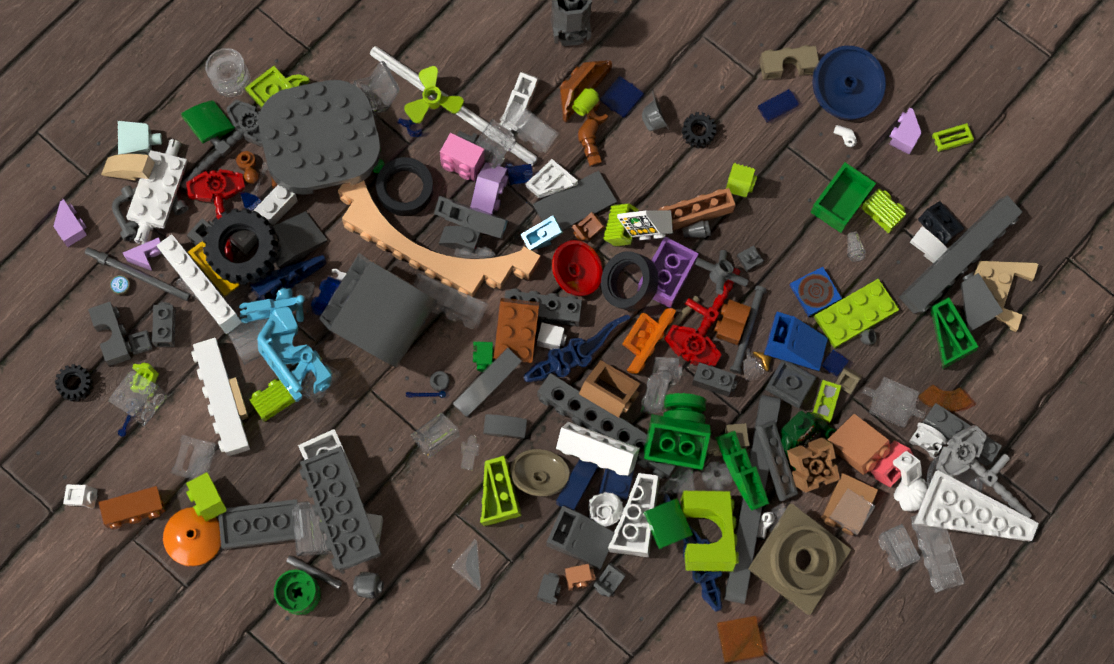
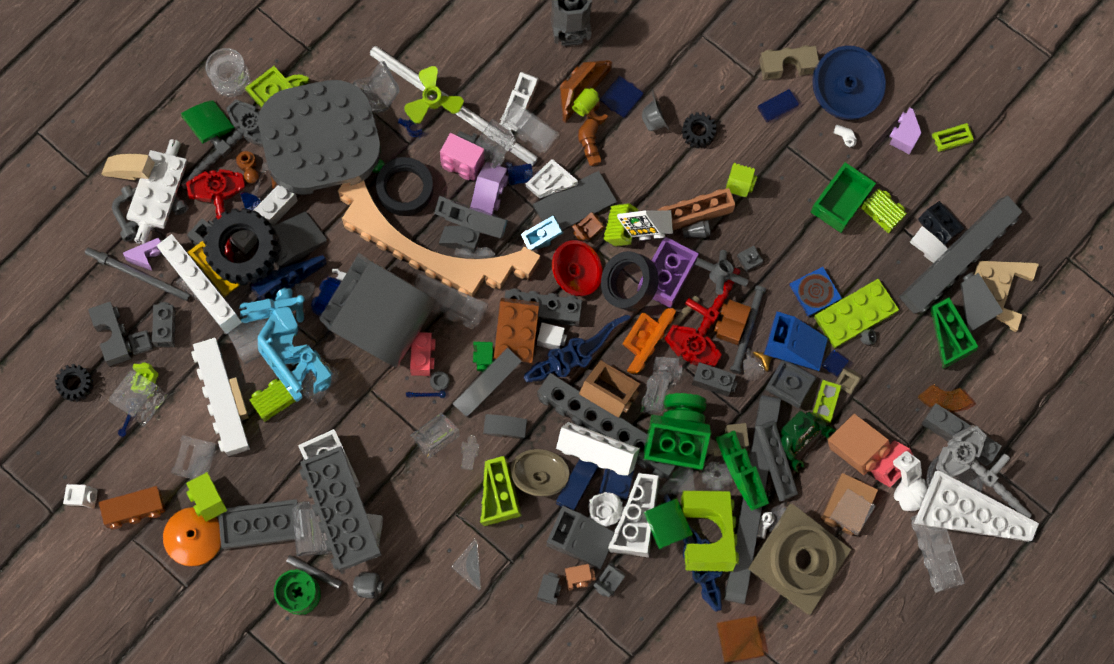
lavender slope [54,199,87,247] -> none
tile [110,275,130,296] -> none
light aqua torso [118,121,162,155] -> none
medium nougat brick [787,438,840,493] -> none
clear cone [847,232,866,262] -> none
clear plate [862,377,926,428] -> none
clear brick [878,524,921,571] -> none
white piece [909,422,948,459] -> none
none -> coral brick [410,332,436,376]

